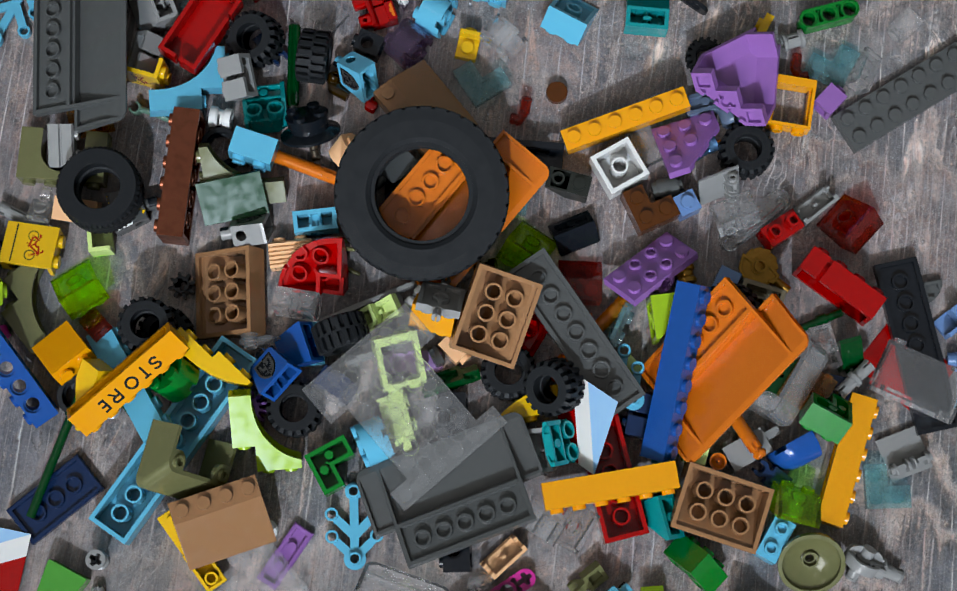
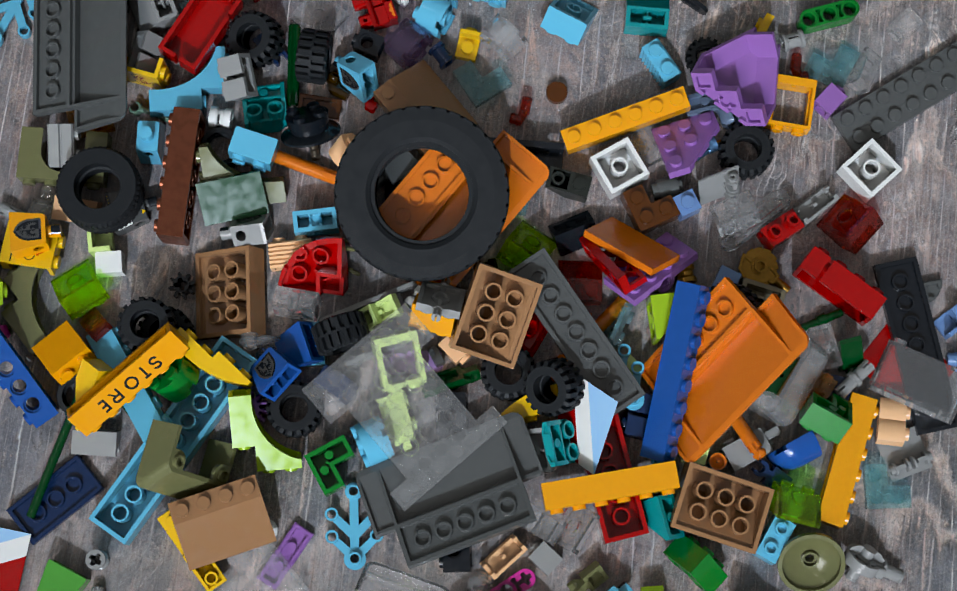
none -> light orange torso [9,212,62,259]
none -> light grey hinge [71,429,121,457]
none -> white panel [95,250,126,278]
none -> medium azure torso [136,121,166,165]
none -> reddish brown tile [298,93,343,122]
none -> dark blue bush [428,41,456,70]
none -> light grey brick [528,541,563,576]
none -> red fence [579,235,647,295]
none -> orange tile [584,217,680,276]
none -> medium azure brick [639,38,682,89]
none -> white brick [836,138,902,203]
none -> light nougat brick [875,397,911,447]

